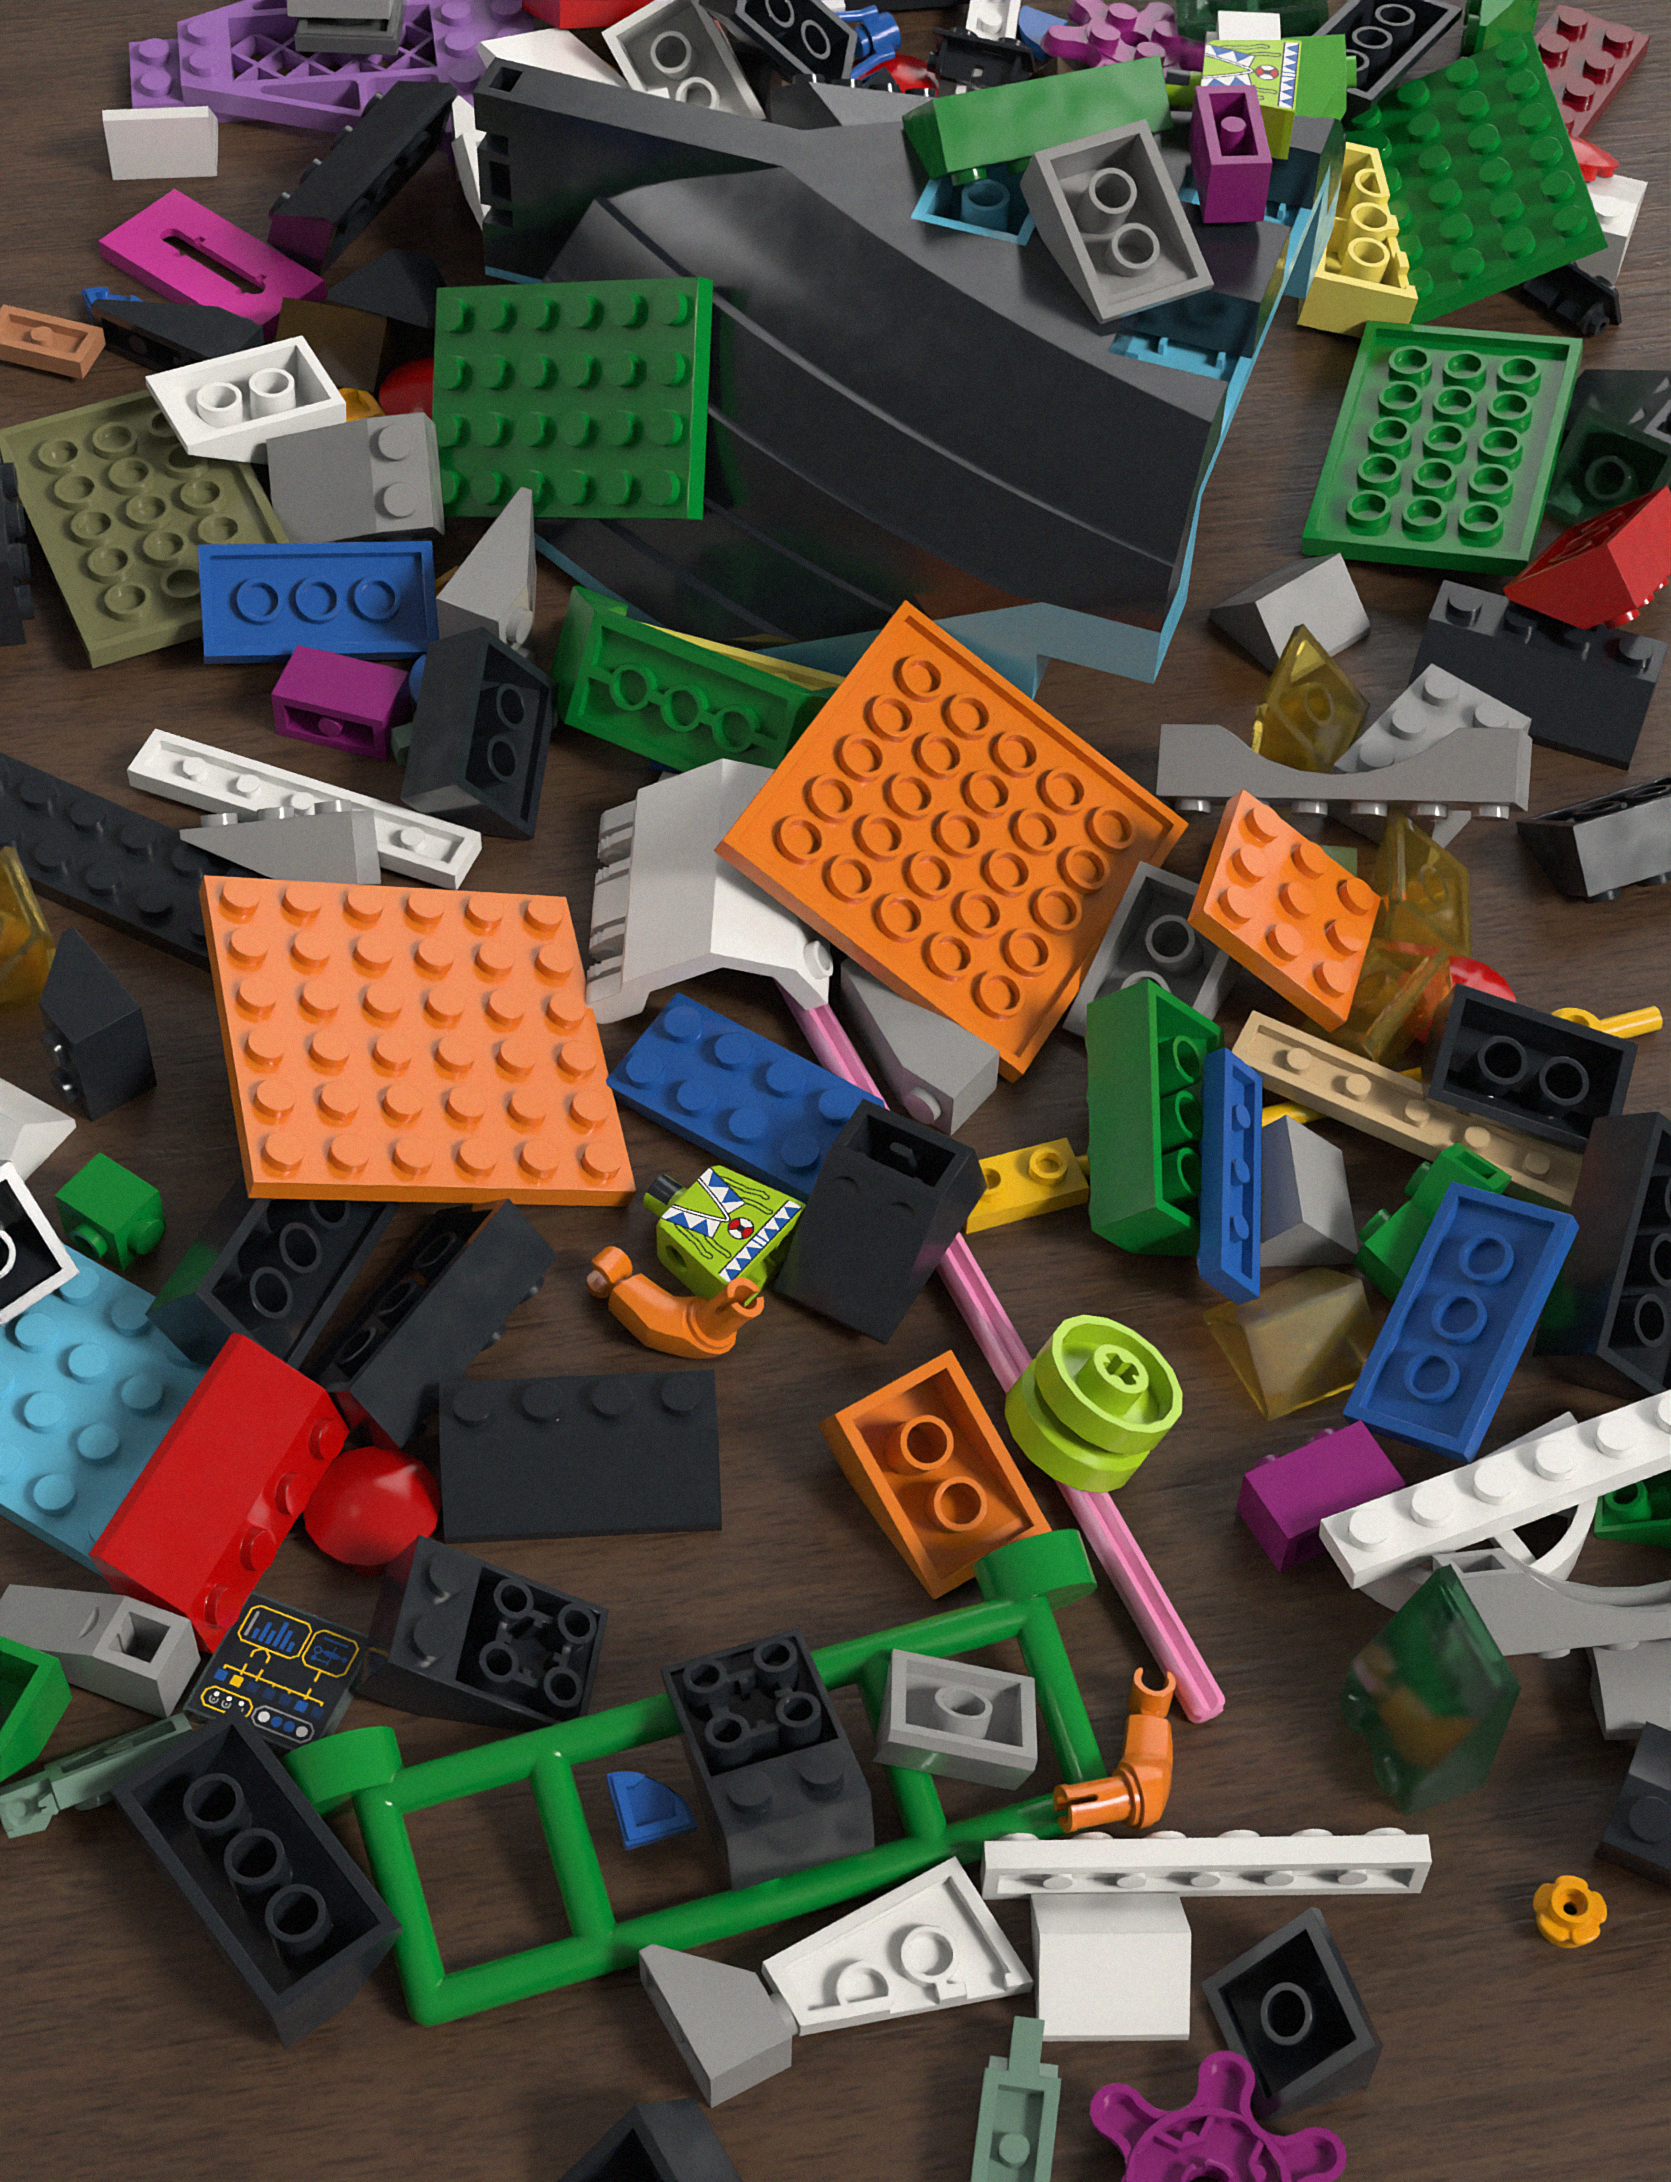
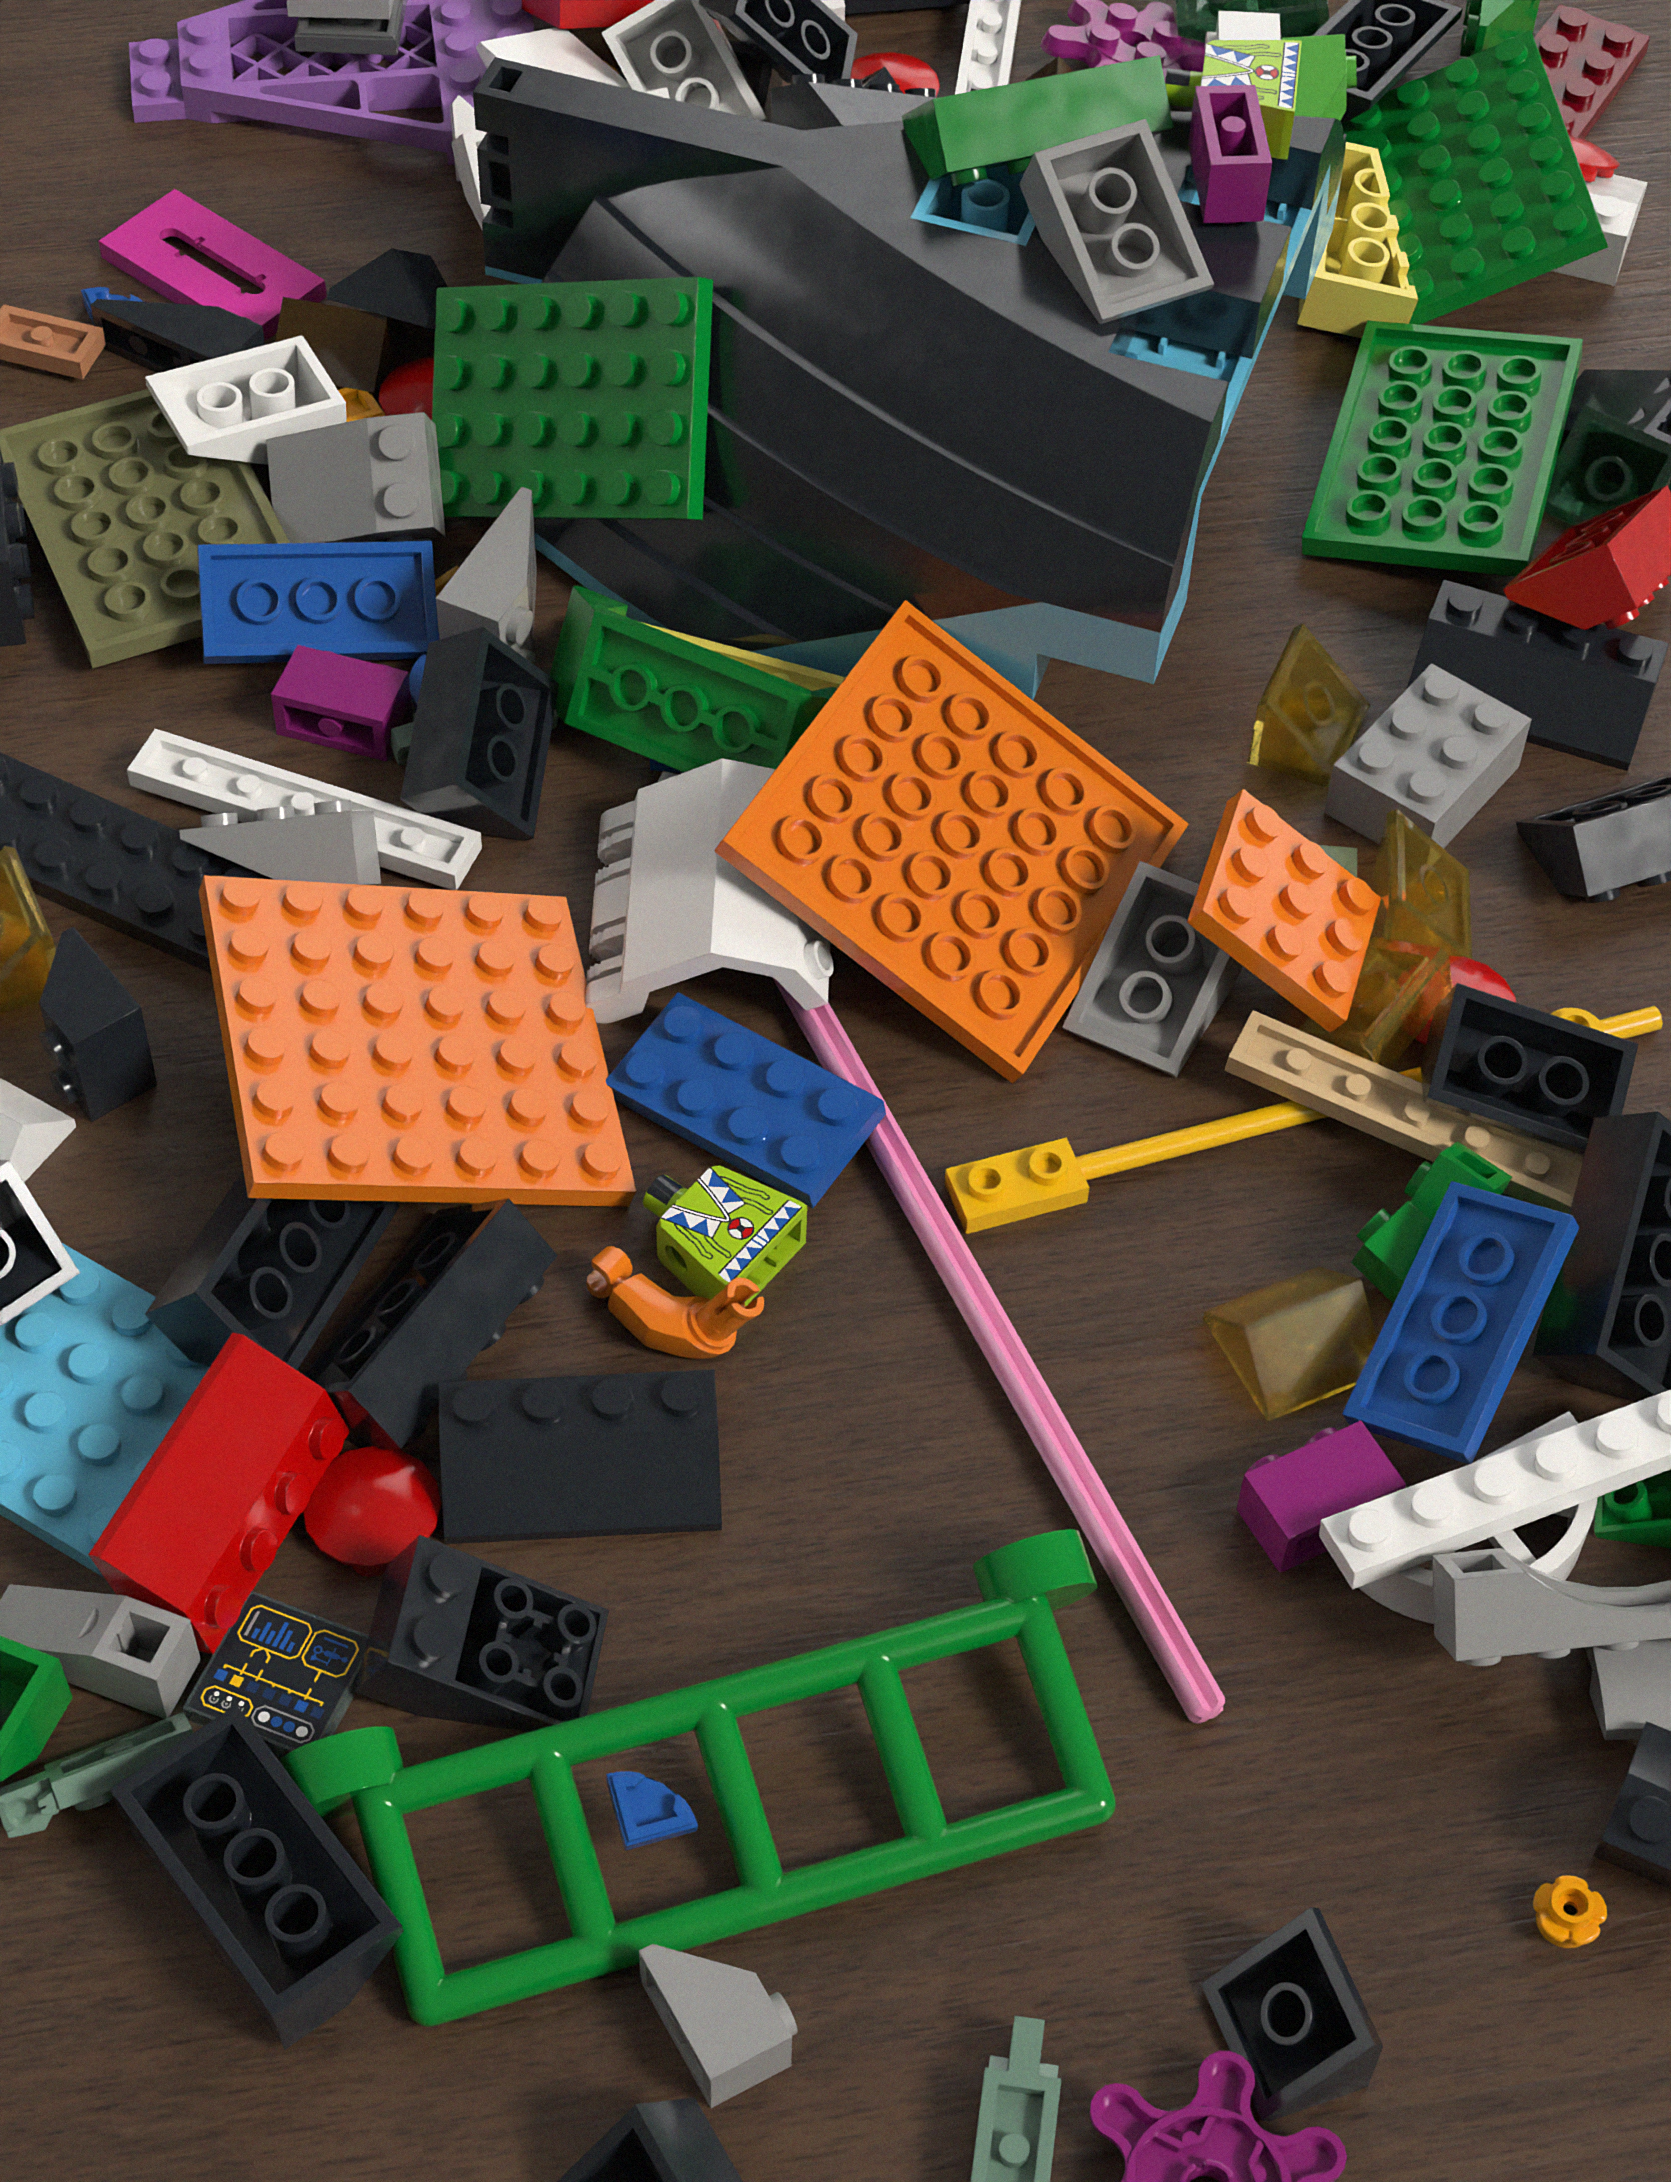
green brick [54,1152,167,1271] -> none
white slope [102,106,218,180] -> none
black slope [267,80,458,277] -> none
black slope [660,1628,875,1892] -> none
white wing [761,1856,1034,2036] -> none
black slope [774,1099,988,1346] -> none
orange slope [817,1350,1052,1600] -> none
blue plant [834,5,901,79] -> none
light grey slope [840,957,1000,1136] -> none
light grey slope [872,1649,1038,1791] -> none
black hinge [927,27,1036,89] -> none
white plate [980,1828,1432,1900] -> none
lime wheel [1005,1314,1183,1493] -> none
tile [1017,5,1068,62] -> none
white slope [1030,1893,1191,2041] -> none
orange arm [1053,1667,1176,1833] -> none
green slope [1085,979,1225,1257] -> none
light grey arch [1156,724,1532,822] -> none
blue plate [1197,1047,1263,1305] -> none
light grey slope [1209,553,1371,684] -> none
light grey slope [1260,1115,1358,1267] -> none
clear green slope [1339,1564,1521,1816] -> none
black hinge [1519,261,1622,336] -> none

